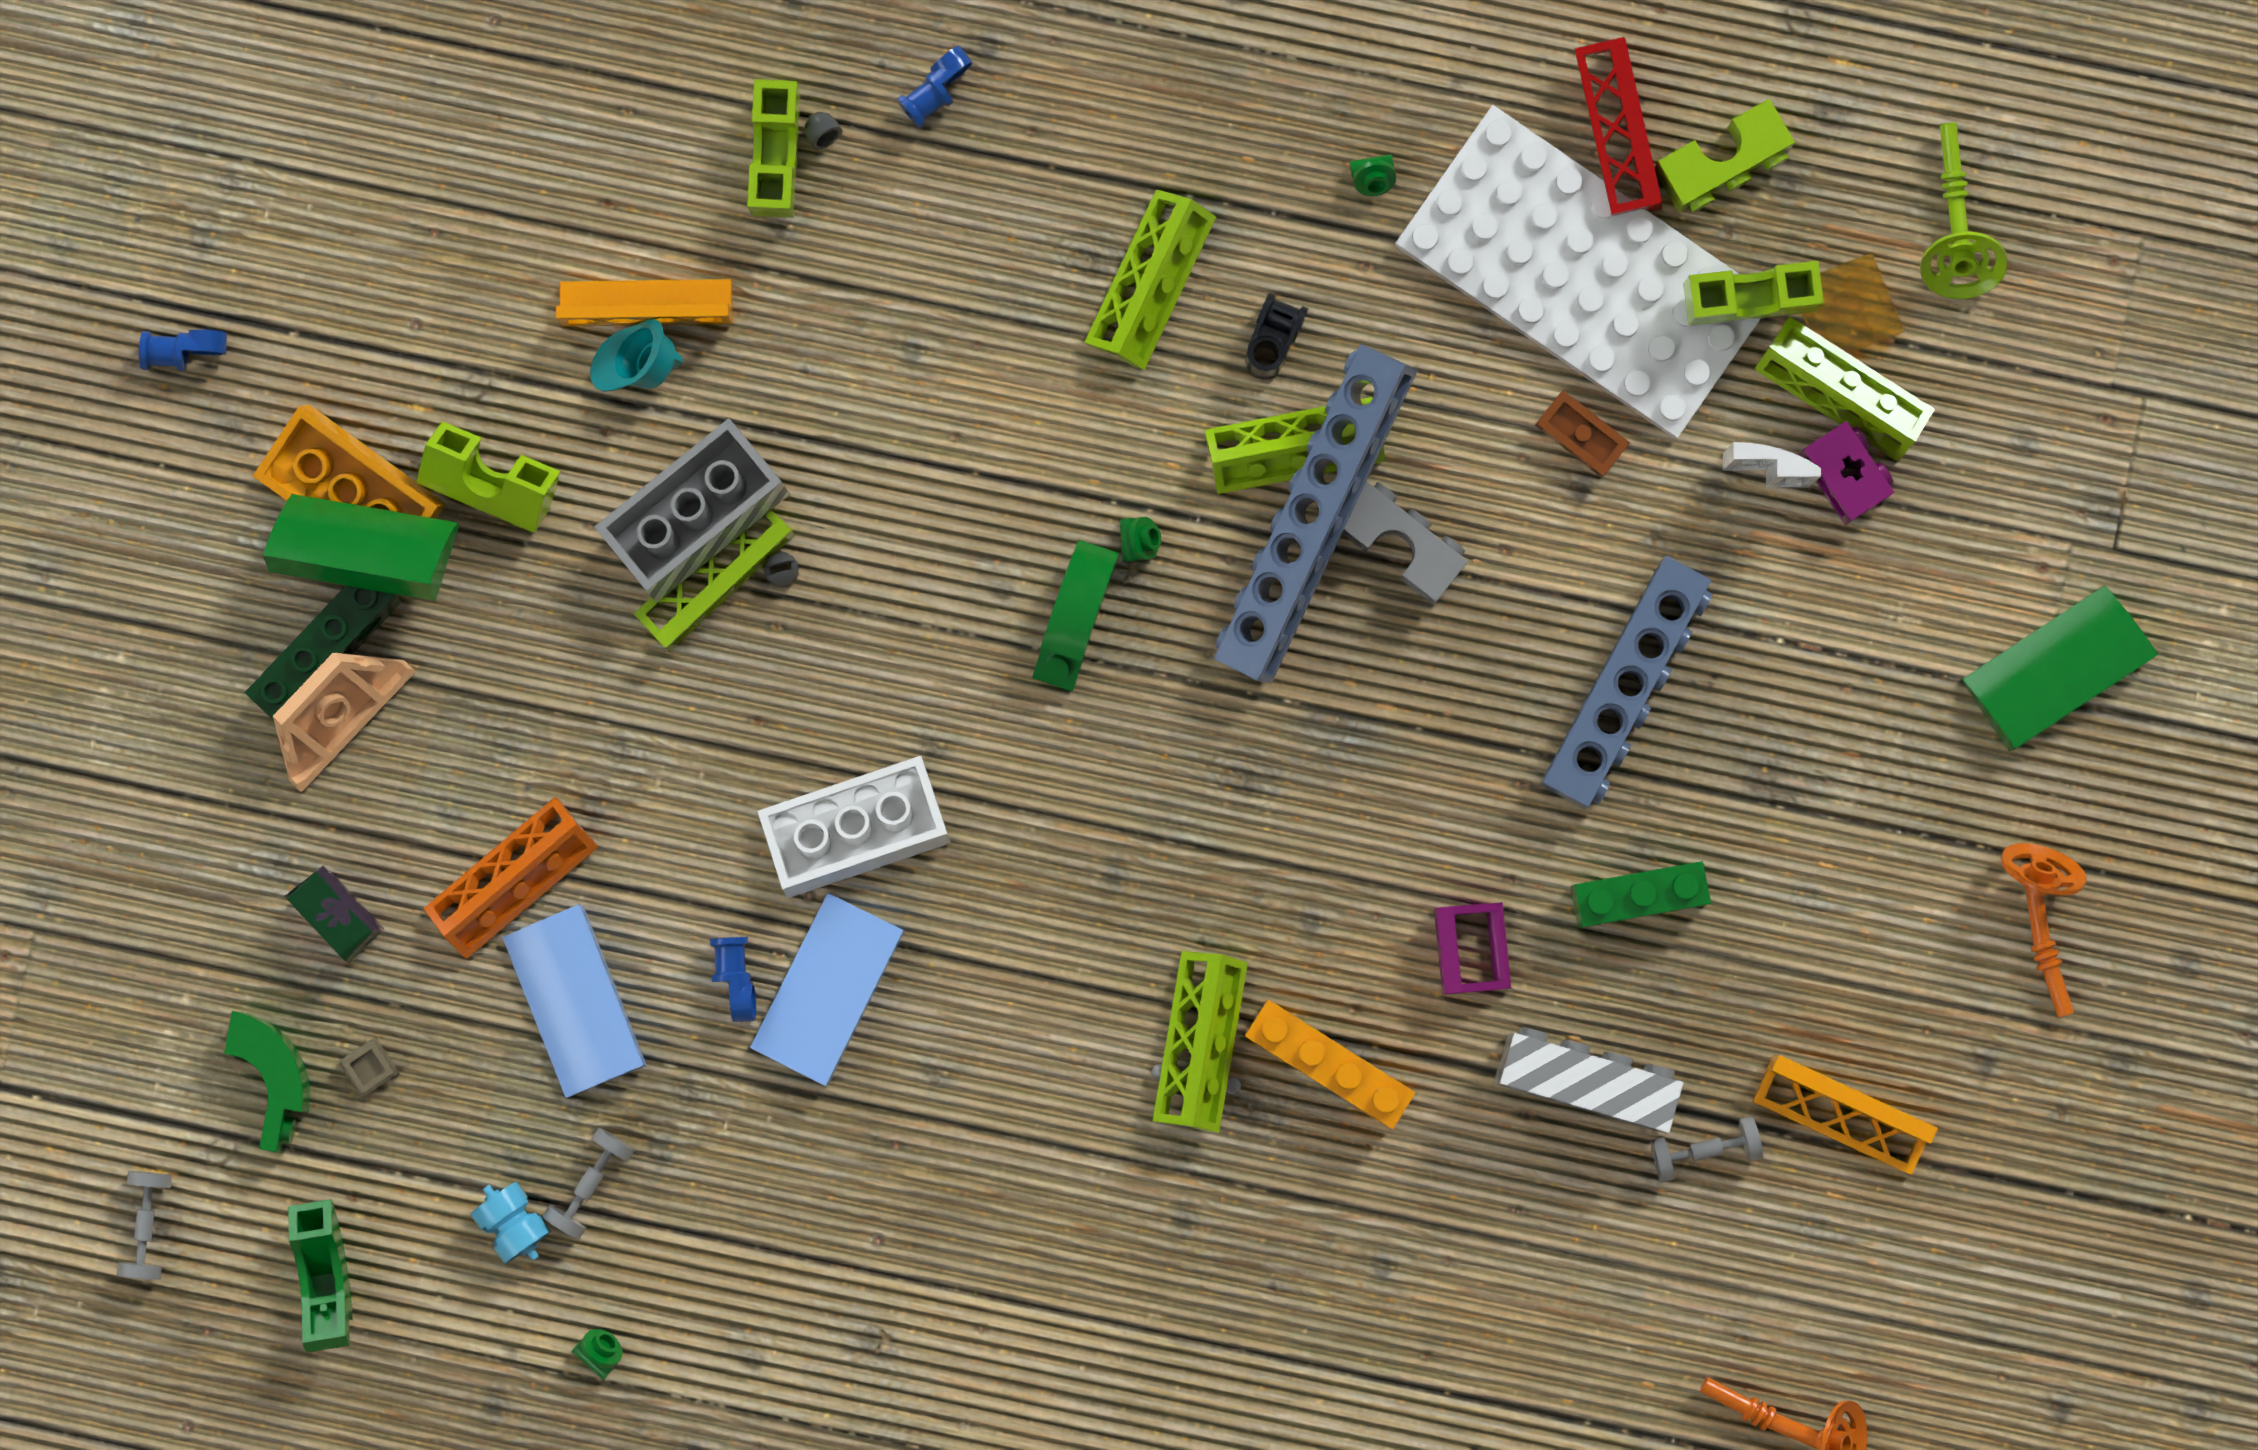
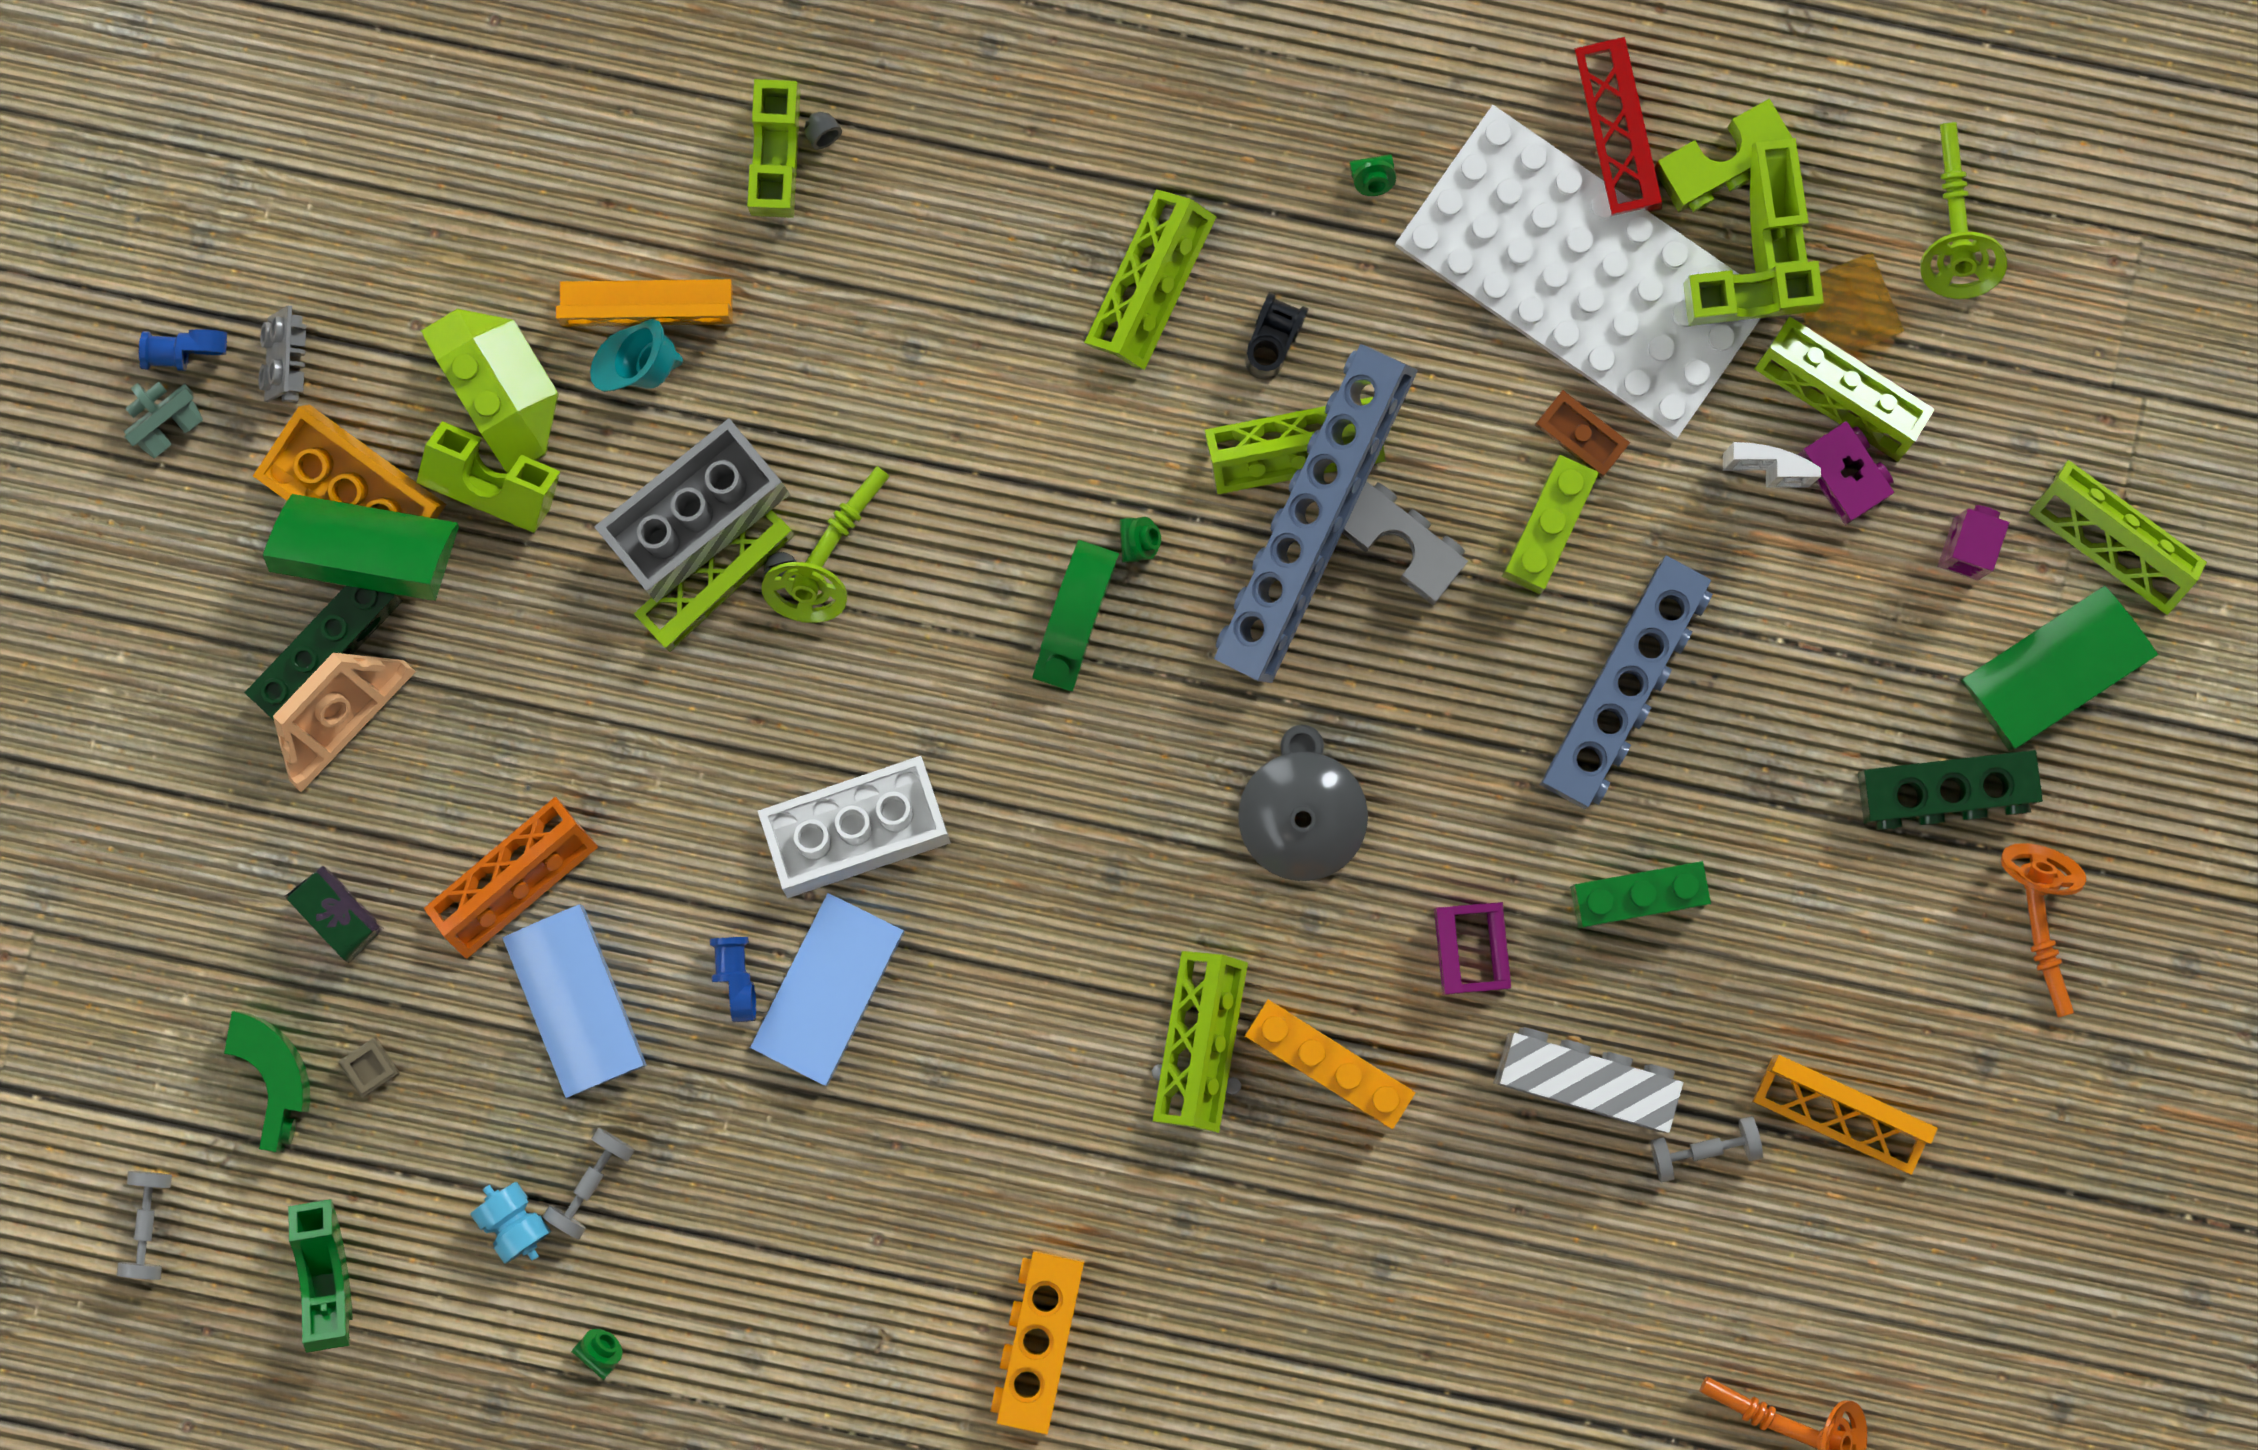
blue connector [896,45,973,129] -> none
none -> sand green hips [124,382,203,458]
none -> light grey hinge [258,305,307,402]
none -> lime wedge [421,309,559,473]
none -> lime dish [761,466,890,623]
none -> light orange brick [990,1250,1085,1435]
none -> dark grey dish [1238,751,1368,881]
none -> dark grey tile [1280,725,1324,755]
none -> lime arch [1501,455,1599,595]
none -> lime slope [1750,138,1809,273]
none -> dark green brick [1858,750,2043,830]
none -> magenta brick [1937,505,2010,581]
none -> lime fence [2029,460,2207,615]

